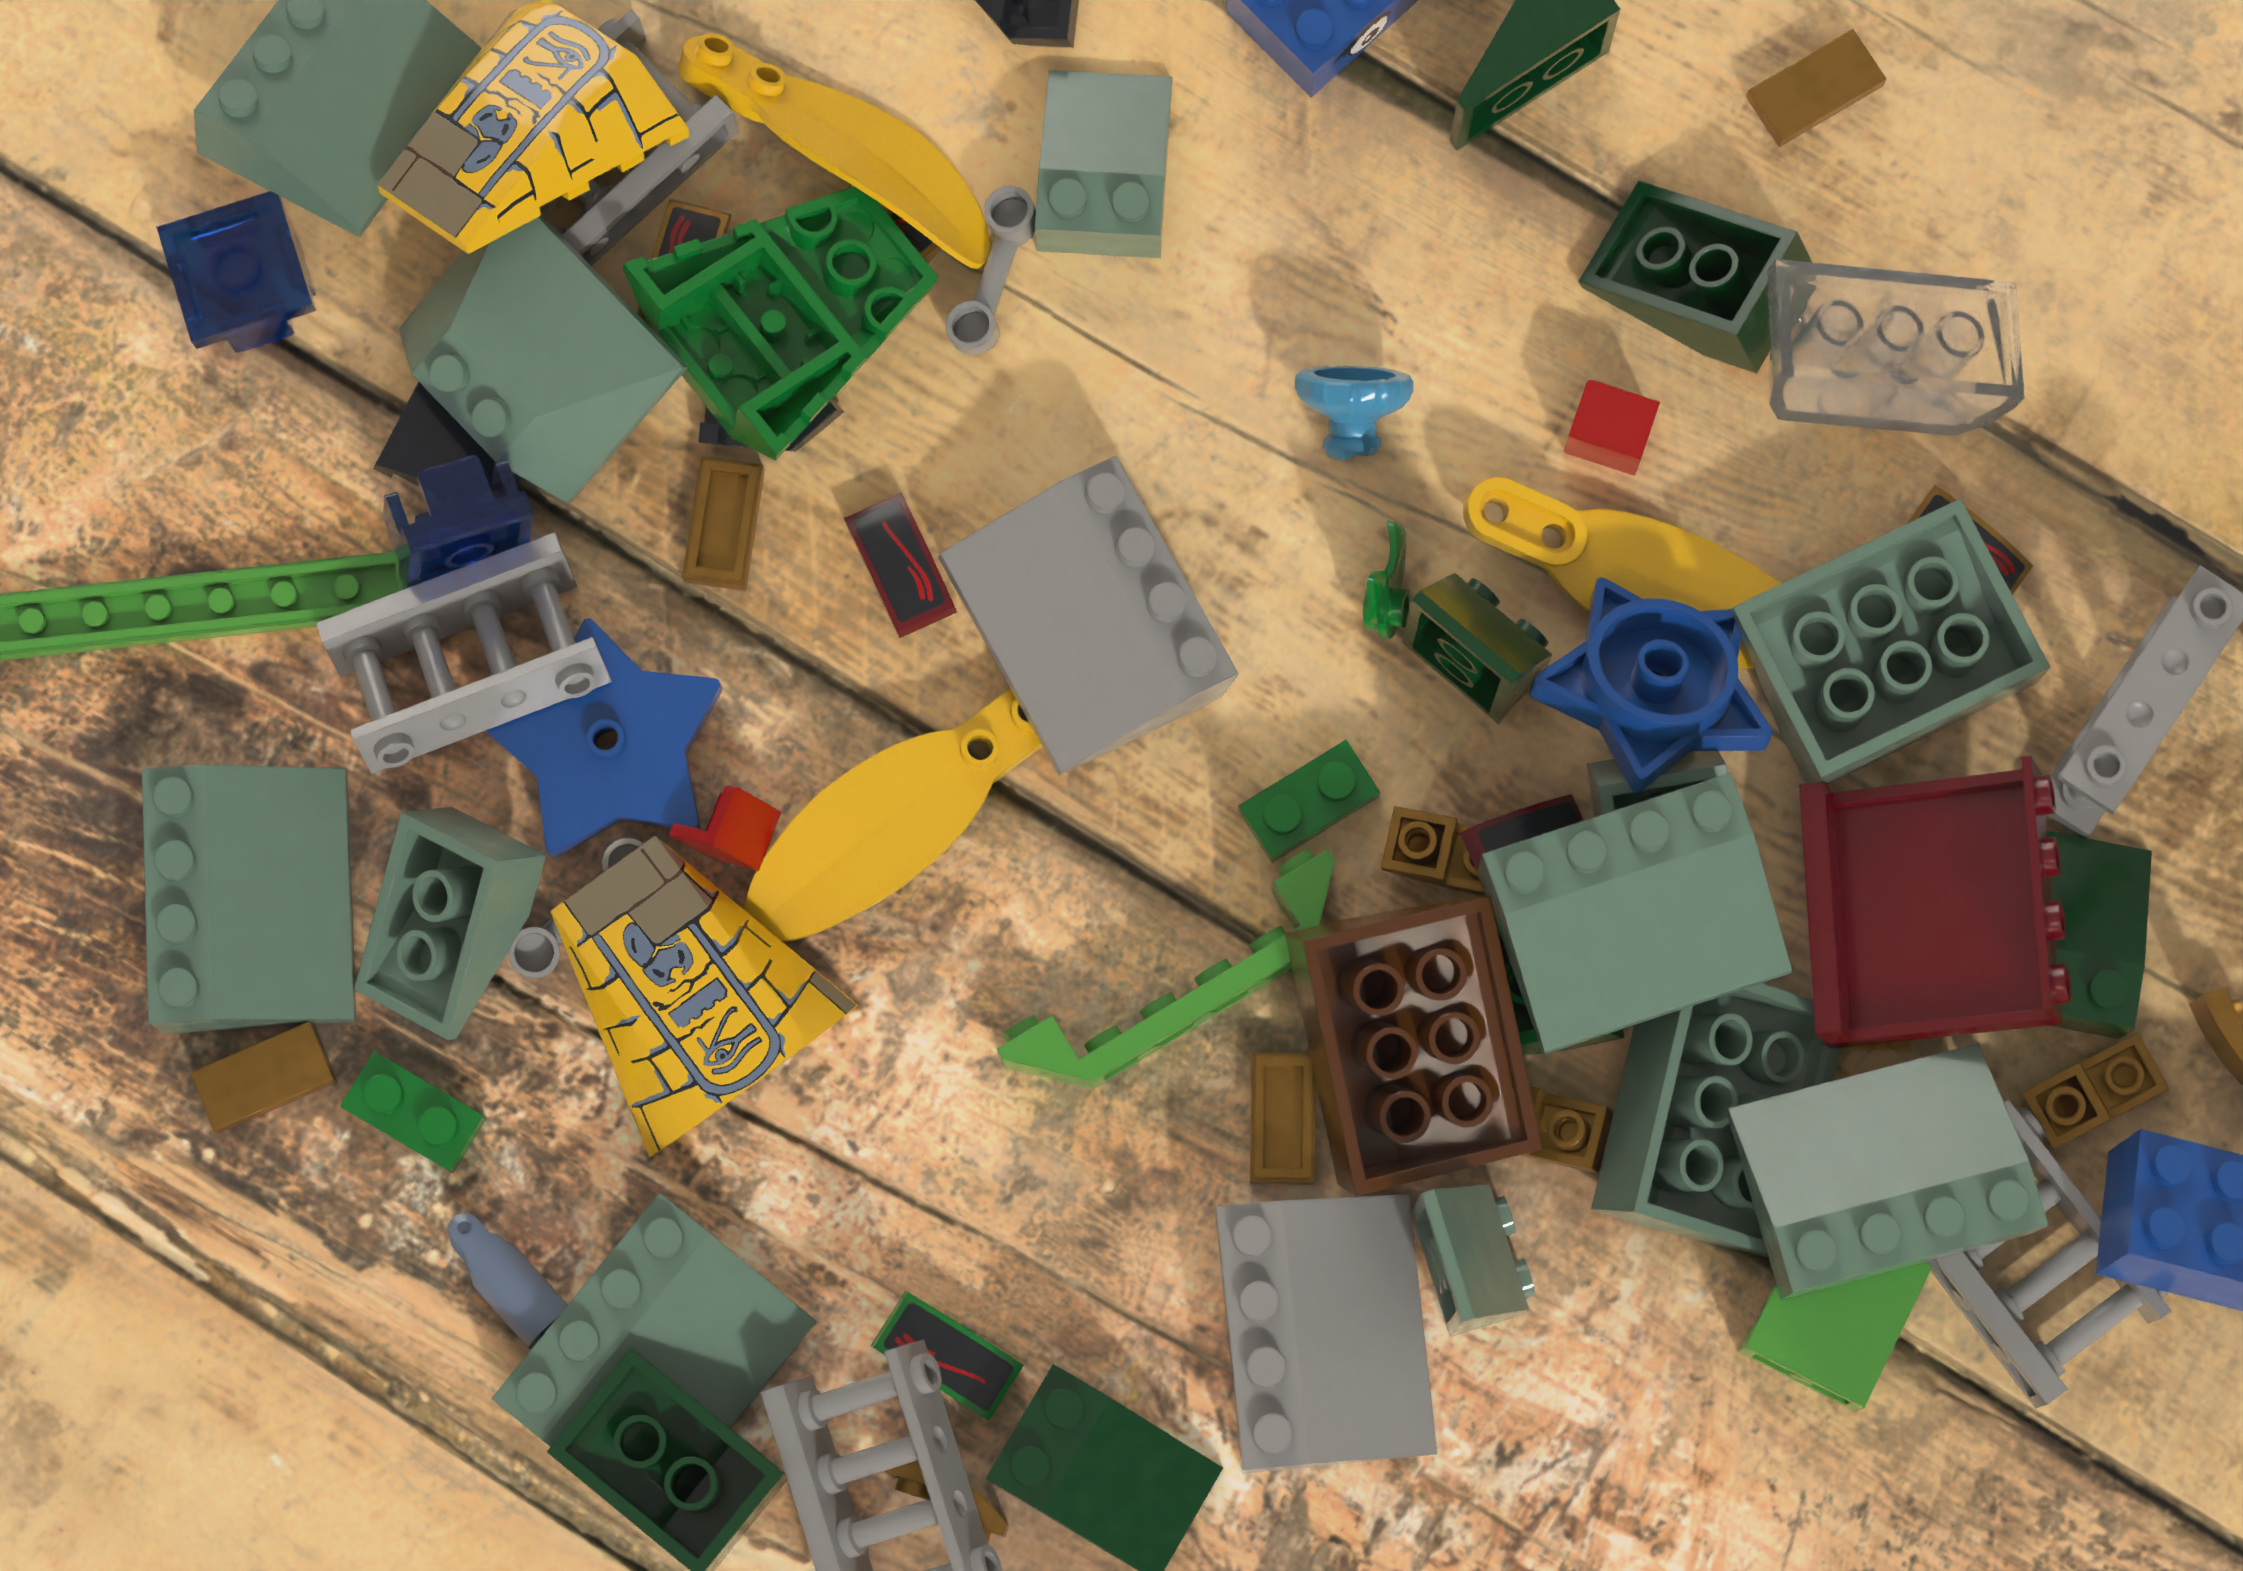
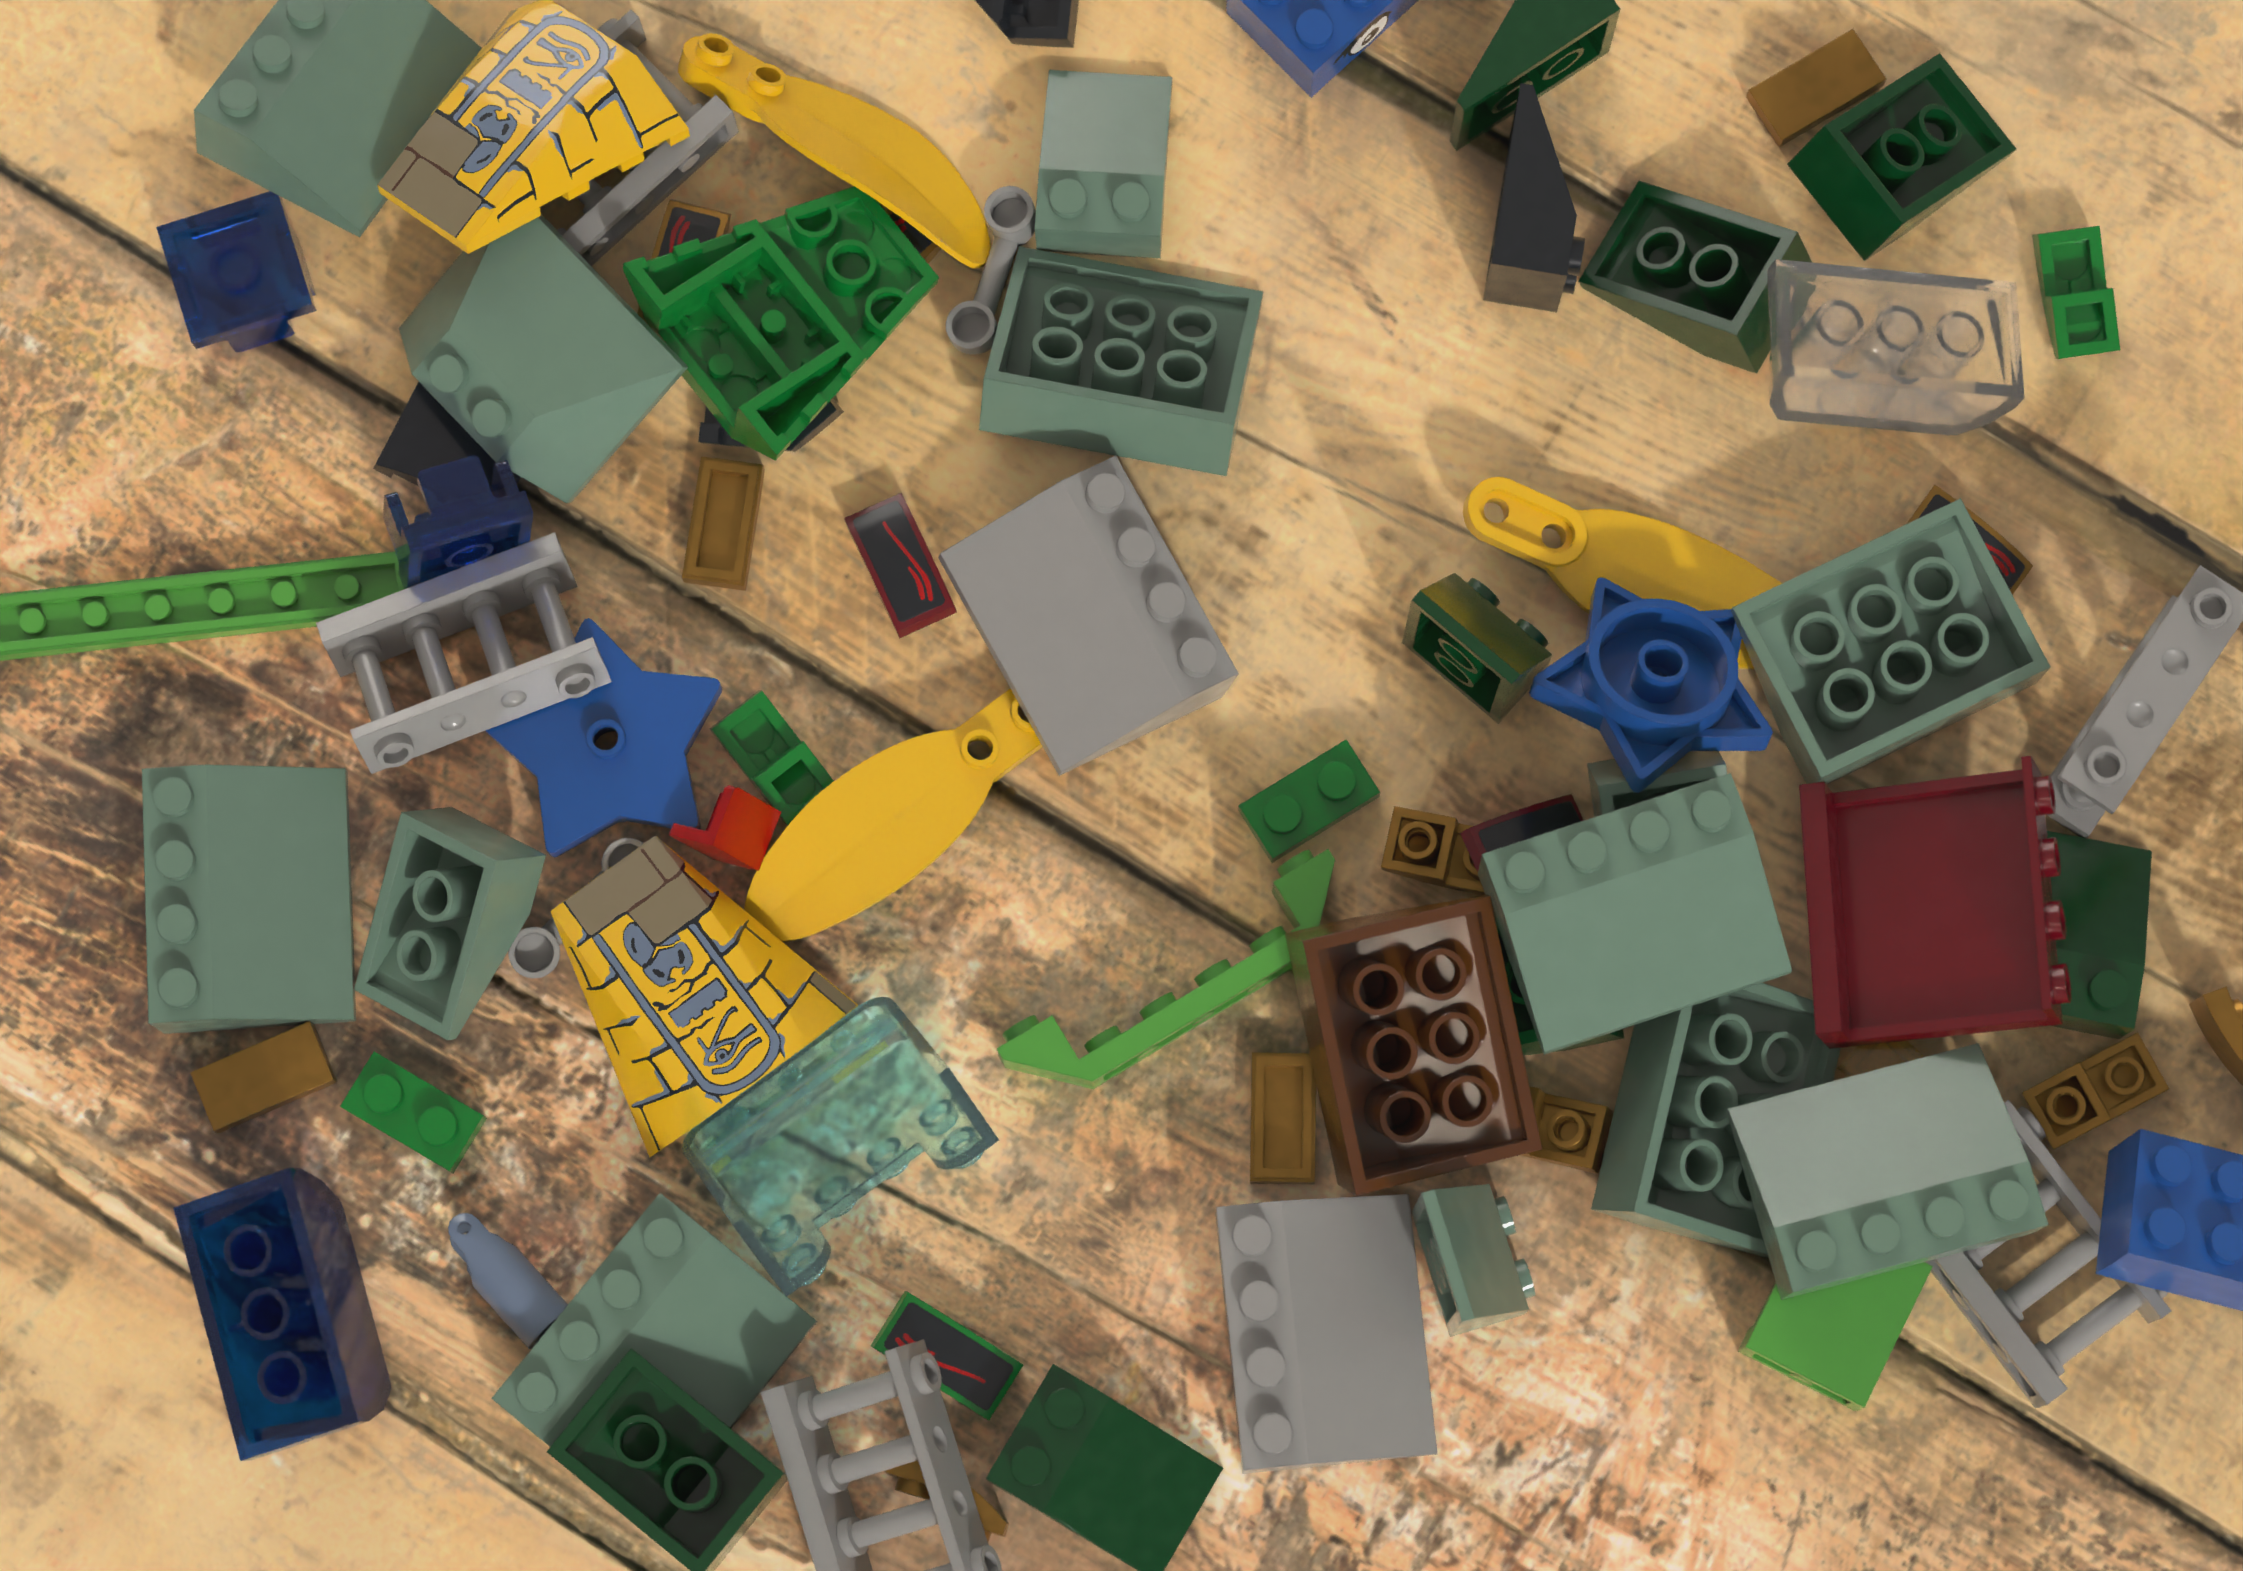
dark azure hair [1295,366,1414,460] -> none
green plate [1363,521,1411,639] -> none
red panel [1564,380,1660,476] -> none
none -> clear blue windscreen [173,1167,392,1461]
none -> clear light blue windscreen [682,997,999,1297]
none -> green slope [709,690,834,826]
none -> sand green slope [979,246,1264,476]
none -> black slope [1483,83,1585,312]
none -> dark green slope [1787,53,2017,261]
none -> green slope [2032,226,2120,359]

